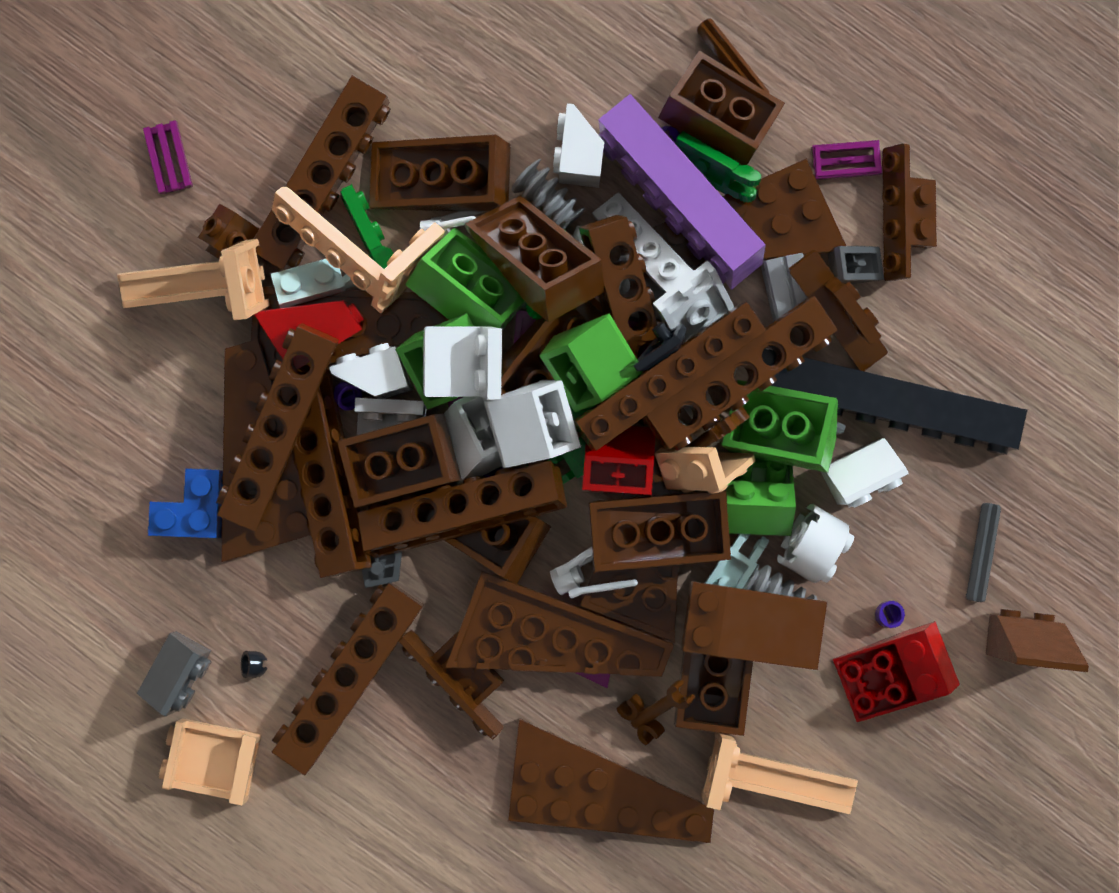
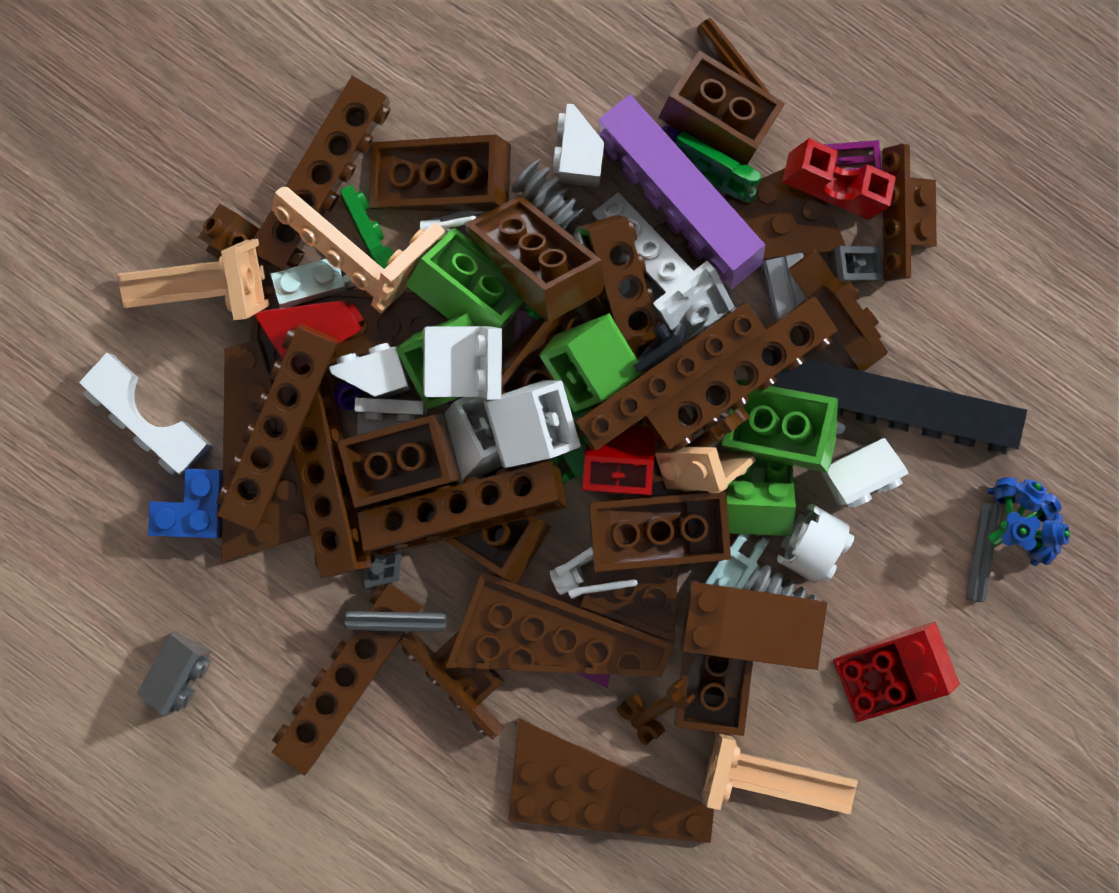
magenta tile [143,120,193,195] -> none
light nougat panel [159,718,261,806] -> none
black hinge [241,651,268,678] -> none
dark purple hinge [875,601,905,628] -> none
reddish brown slope [986,609,1089,672] -> none
none -> white arch [79,353,212,475]
none -> dark grey axle [344,611,447,632]
none -> red arch [782,138,896,220]
none -> blue plant [987,477,1070,566]

